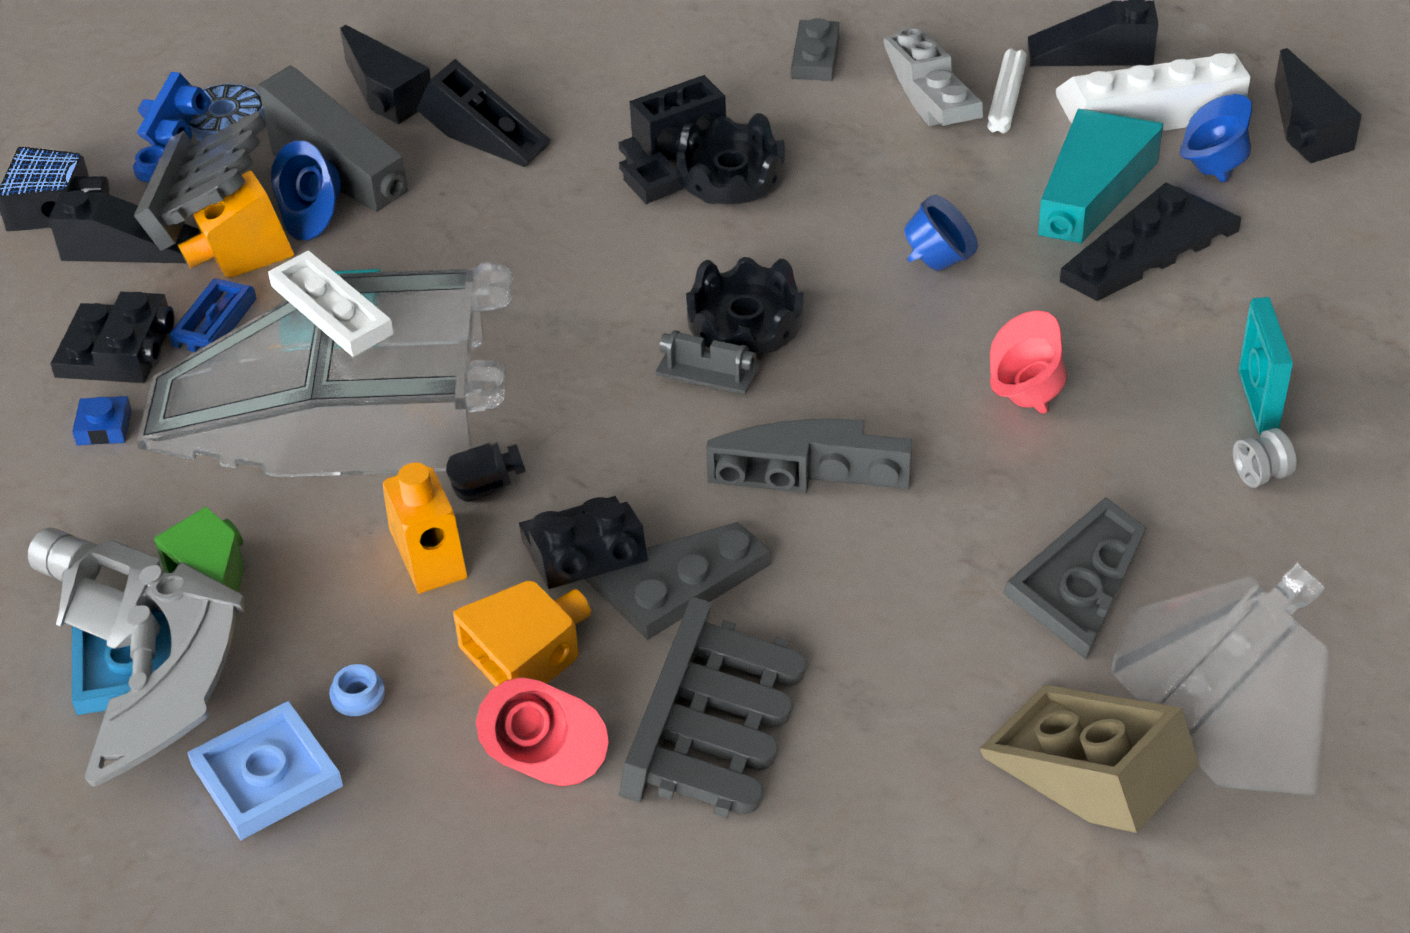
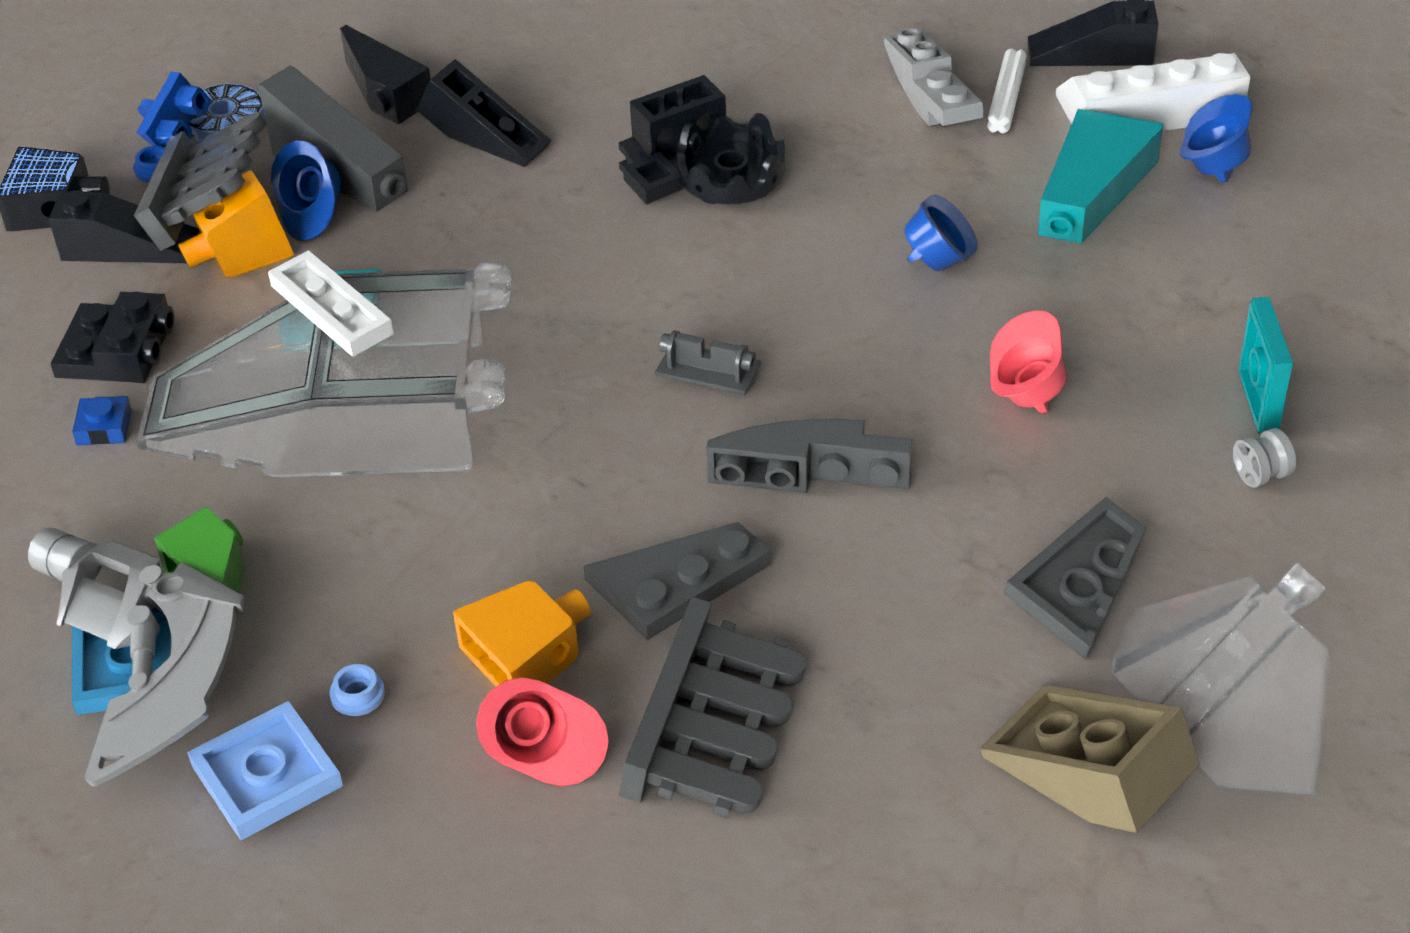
blue tile [169,278,257,352] -> none
light orange torso [382,462,467,594] -> none
black arm [446,442,526,502] -> none
black plate [519,496,648,589] -> none
black plate [686,257,804,356] -> none
dark grey plate [791,18,840,81] -> none
black wing [1060,182,1241,301] -> none
black slope [1274,48,1362,163] -> none

